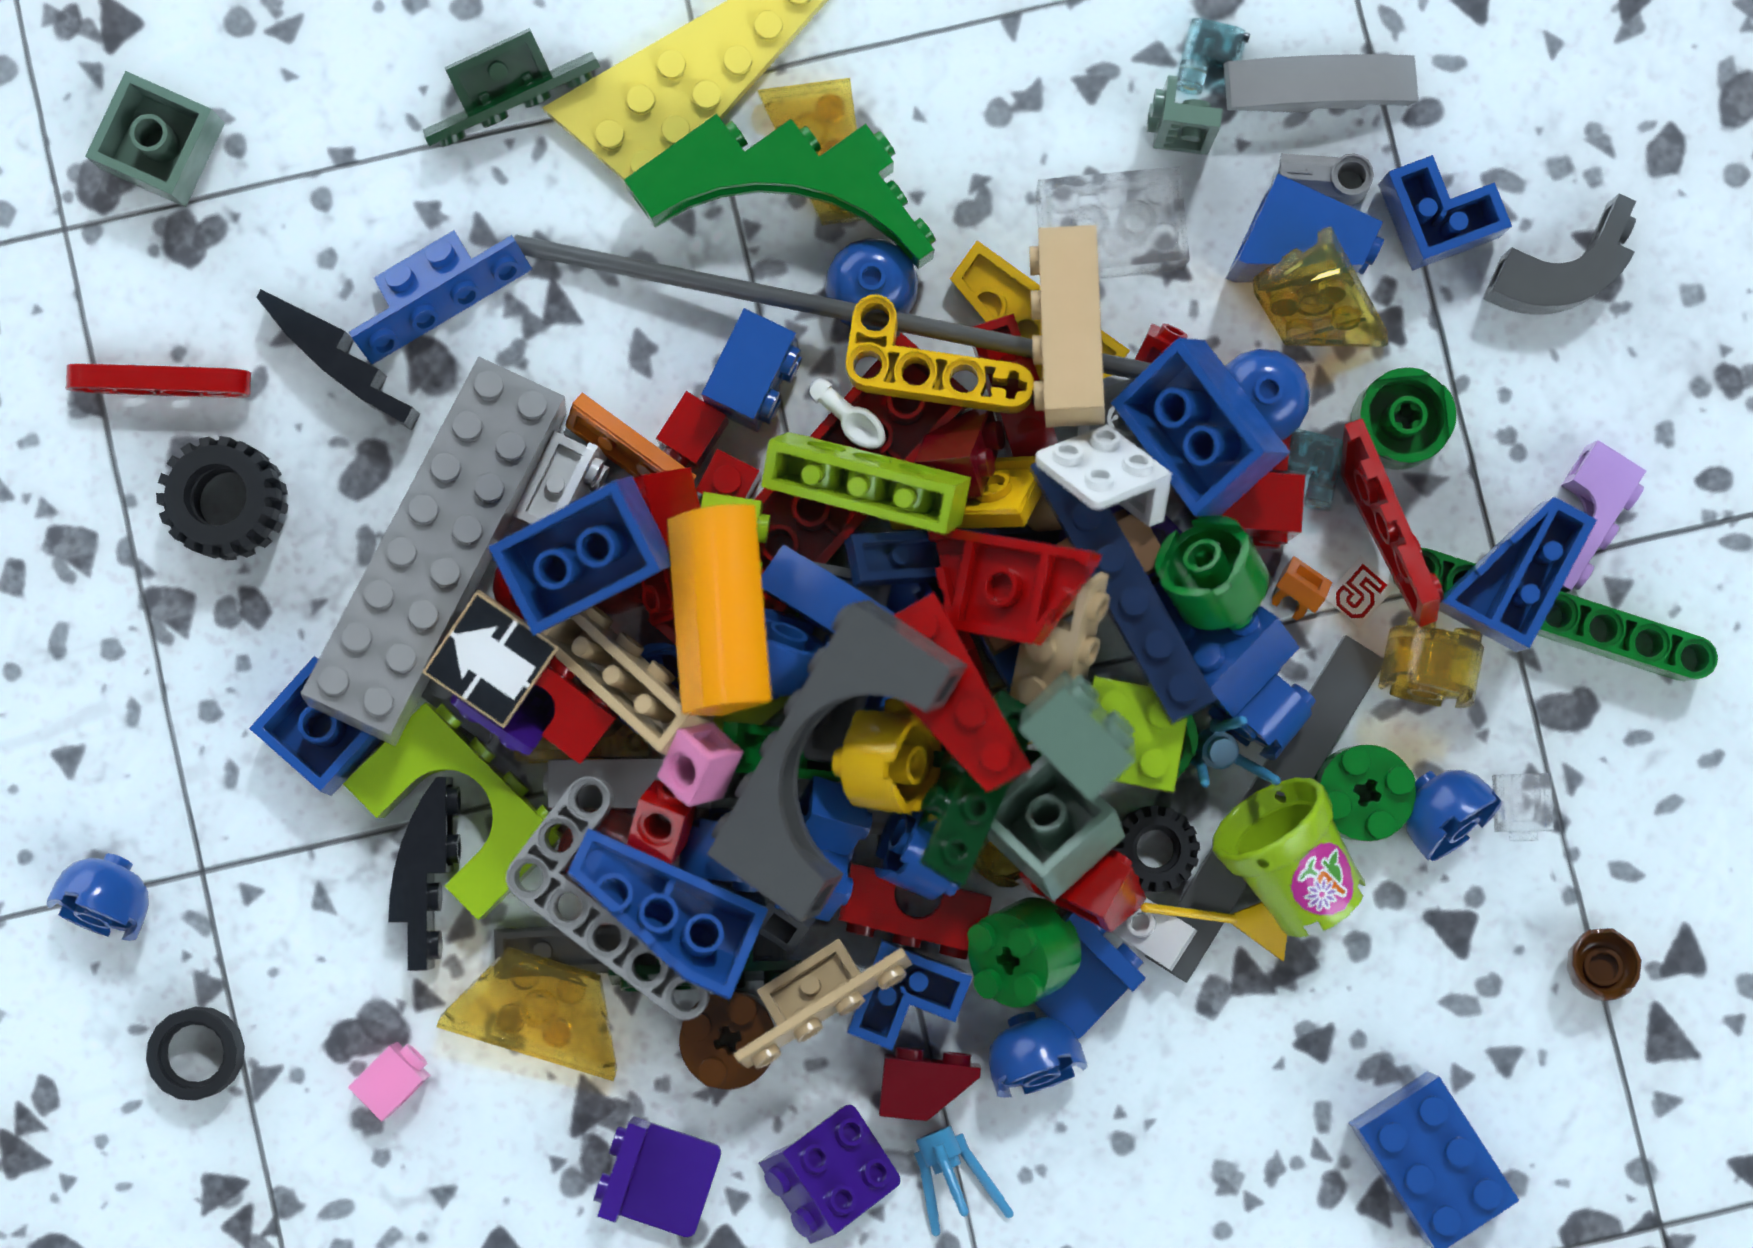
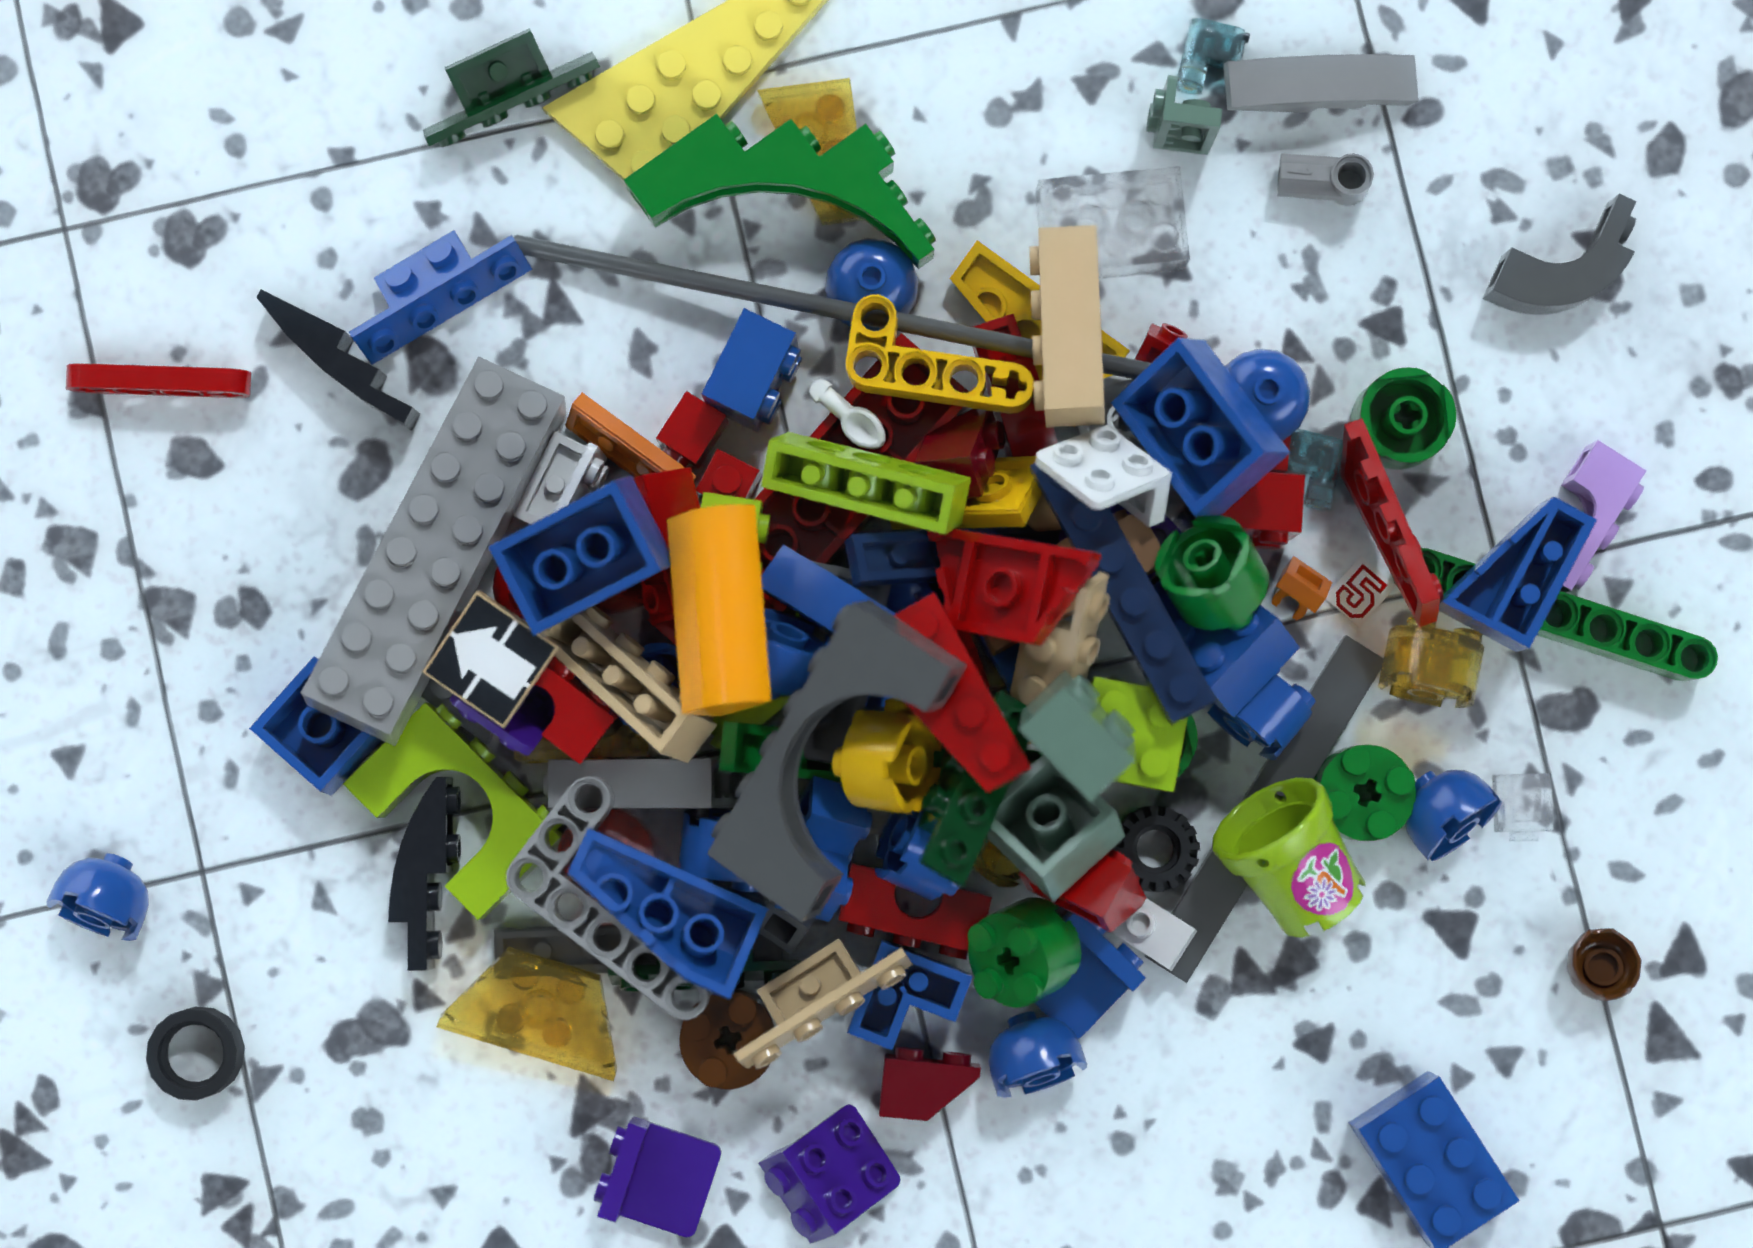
sand green brick [85,71,225,207] -> none
black tyre [156,436,288,560] -> none
bright pink brick [348,1042,431,1122] -> none
red brick [626,779,698,865] -> none
bright pink brick [657,722,744,807] -> none
dark azure plant [914,1125,1014,1236] -> none
yellow piece [1140,902,1287,961] -> none
dark azure plant [1191,716,1281,788] -> none
blue slope [1226,174,1384,284] -> none
clear yellow wing [1253,226,1388,347] -> none
blue brick [1378,155,1512,271] -> none

